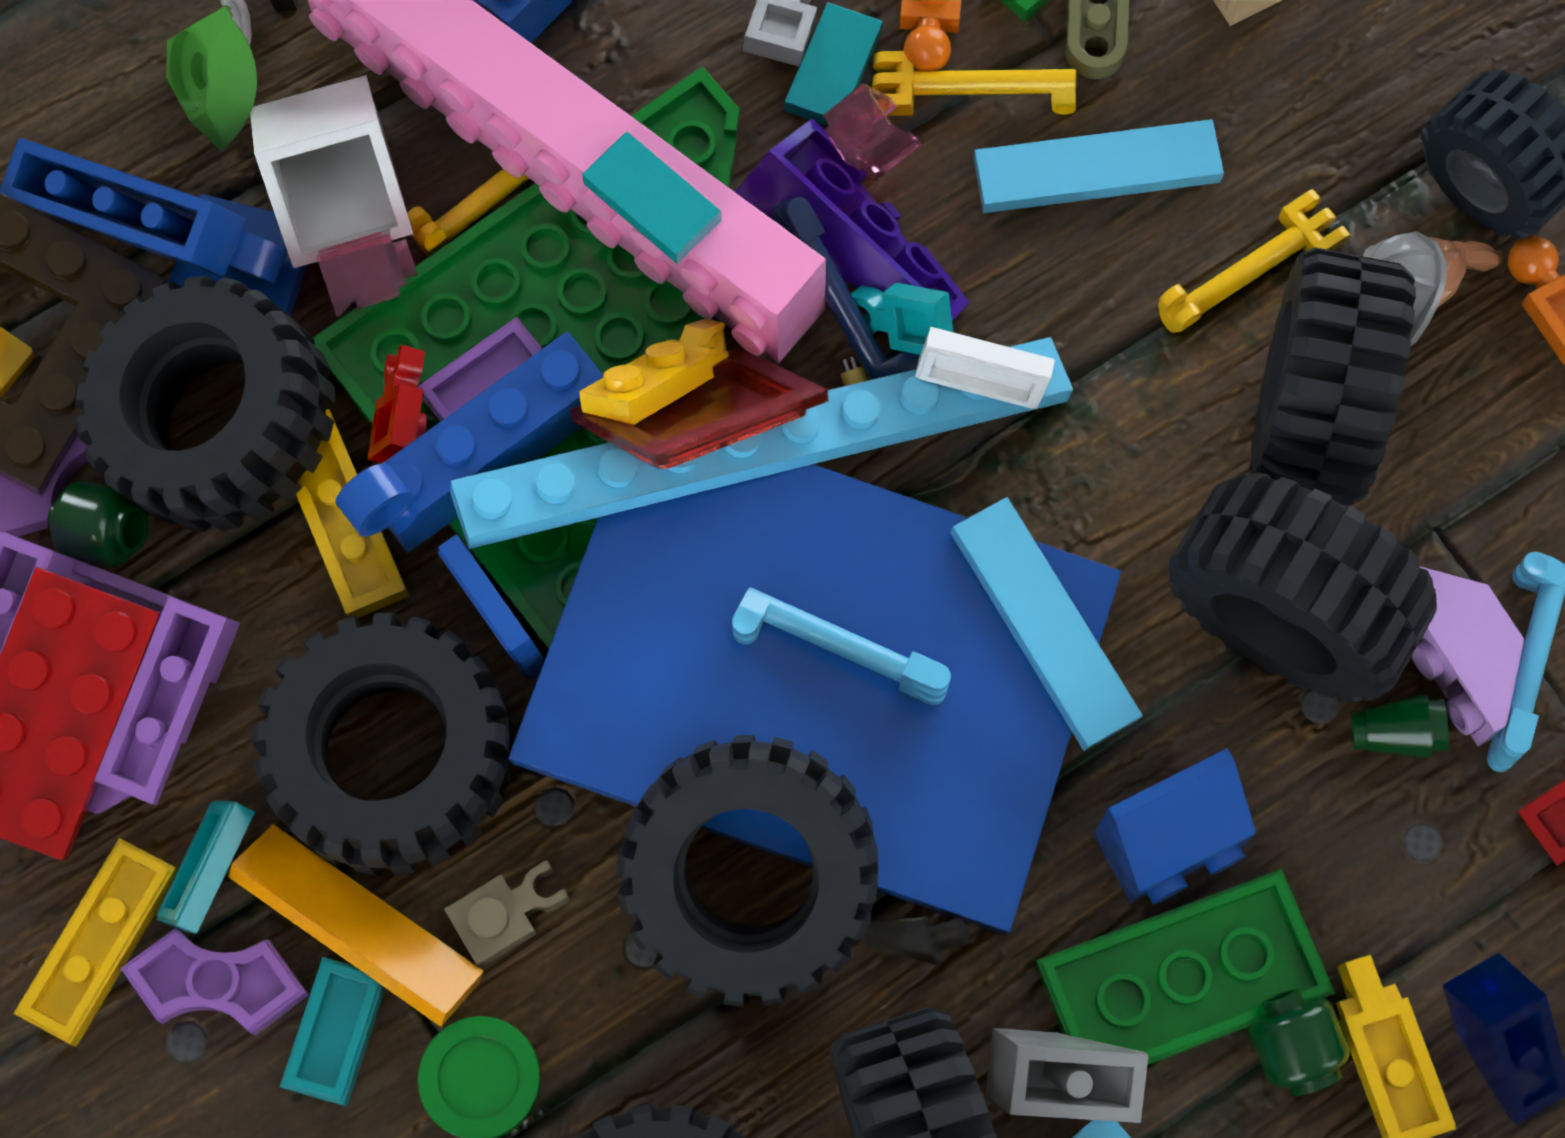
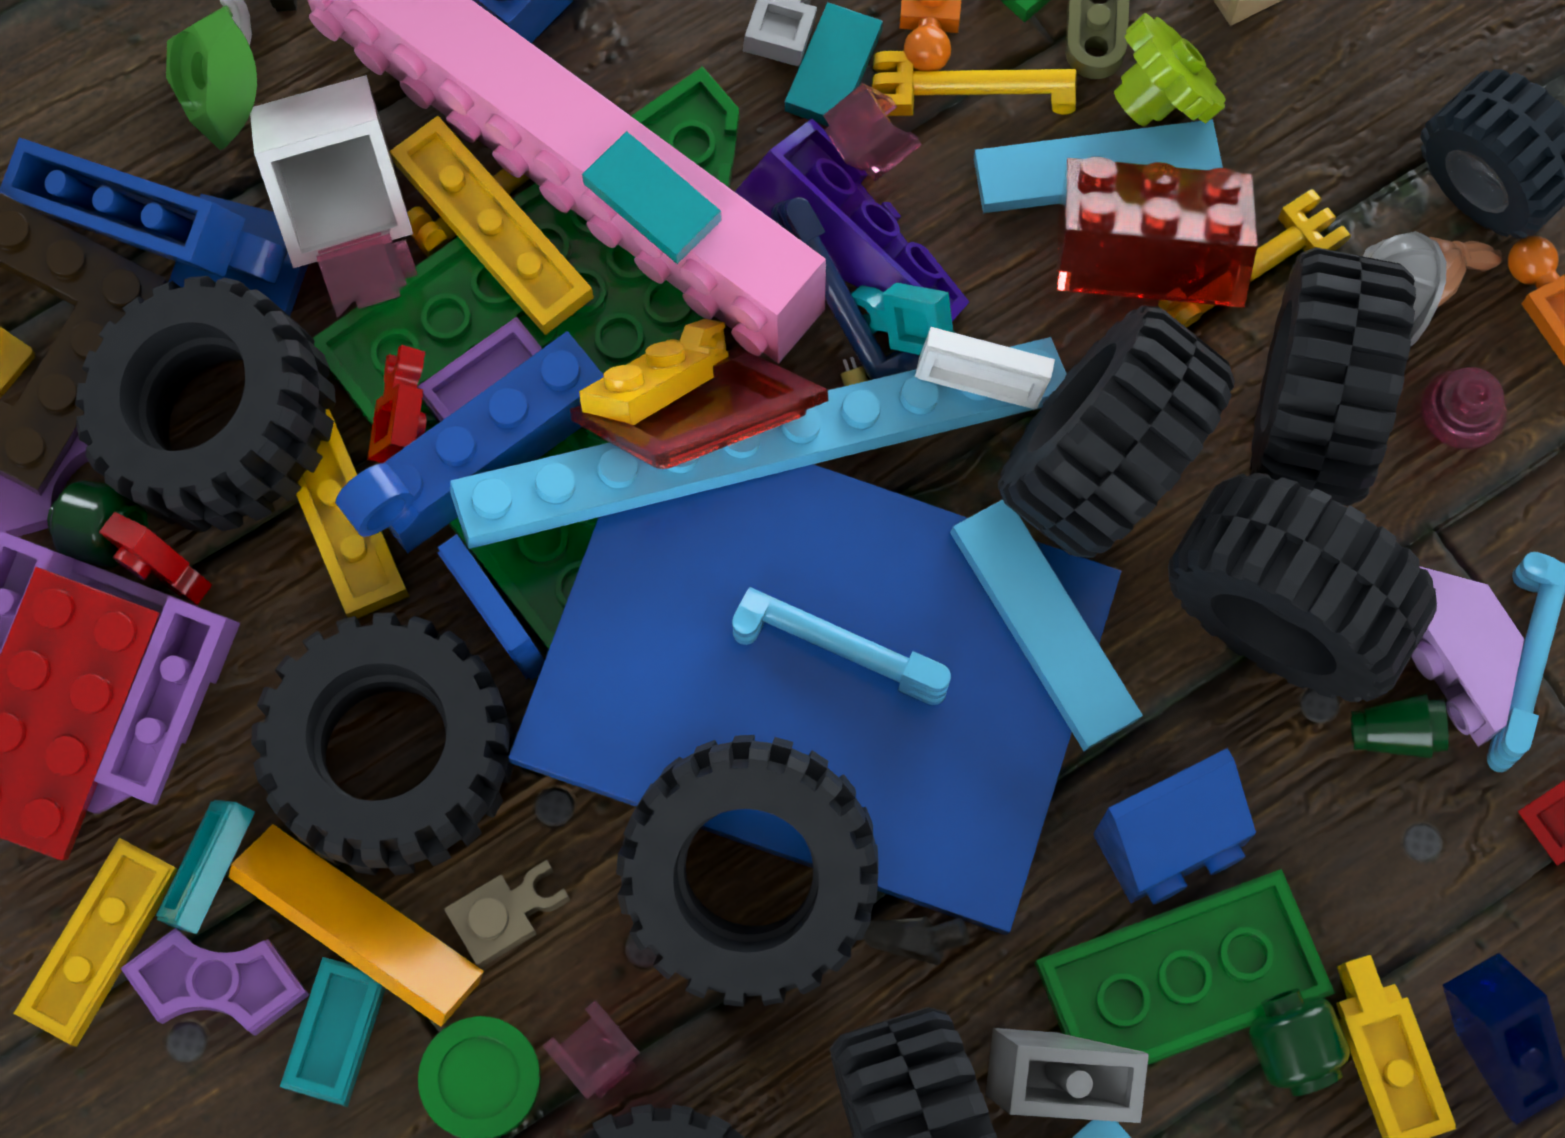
none -> red plate [99,512,212,605]
none -> yellow plate [389,116,594,335]
none -> clear pink window [543,1000,640,1099]
none -> black tyre [998,306,1235,558]
none -> clear red brick [1057,157,1258,308]
none -> lime plant [1114,13,1226,127]
none -> clear pink cone [1421,367,1508,449]

